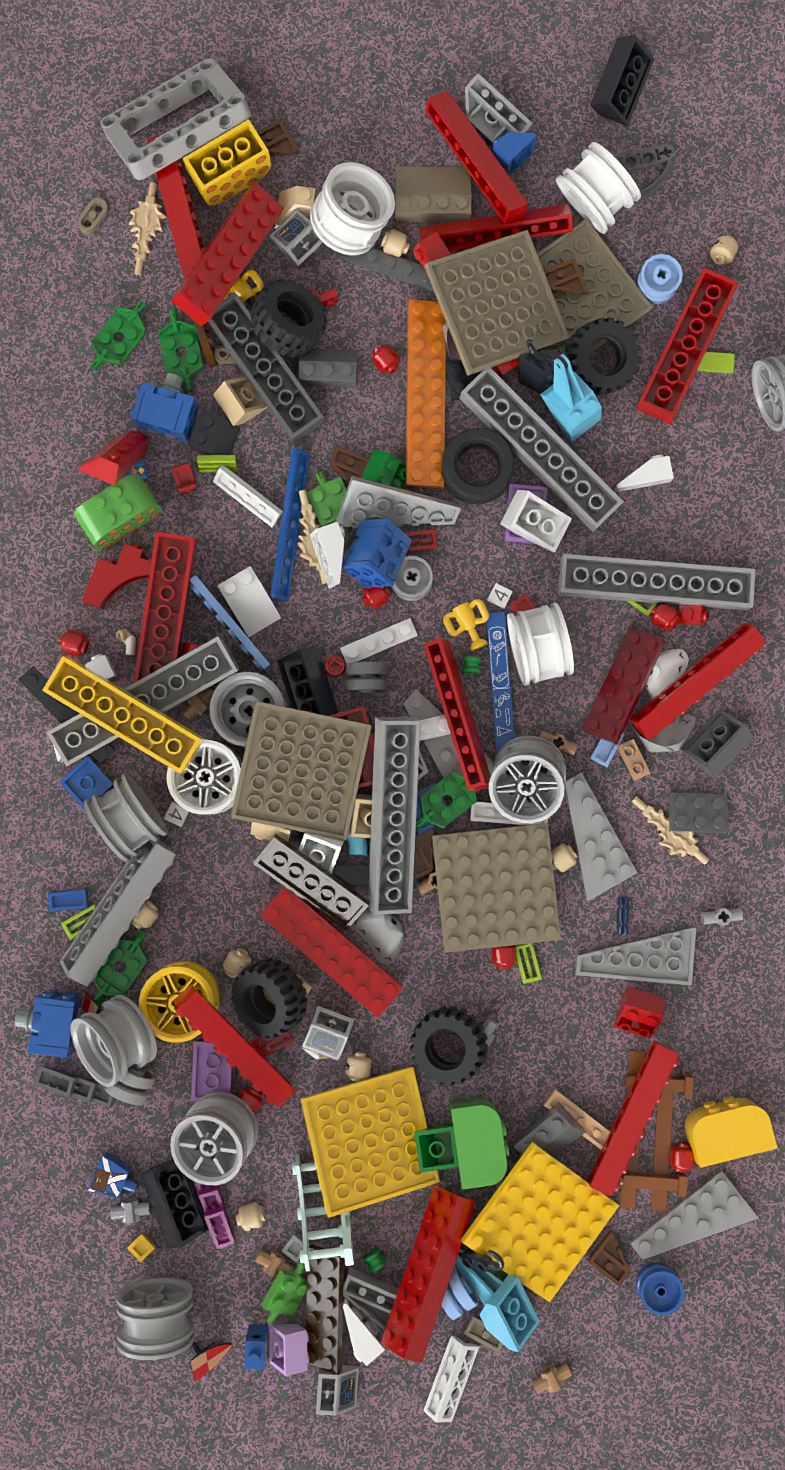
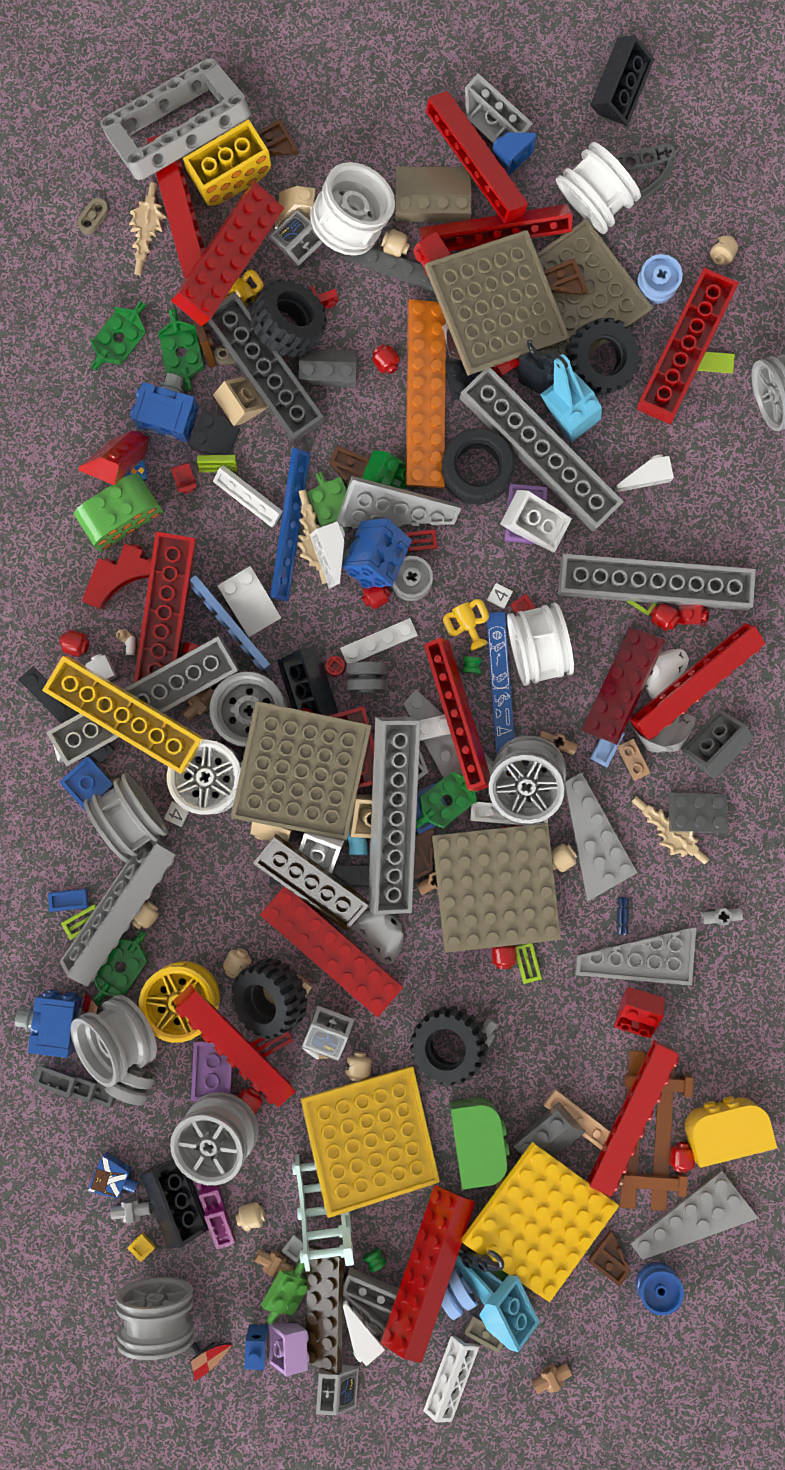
green slope [414,1123,459,1173] -> none

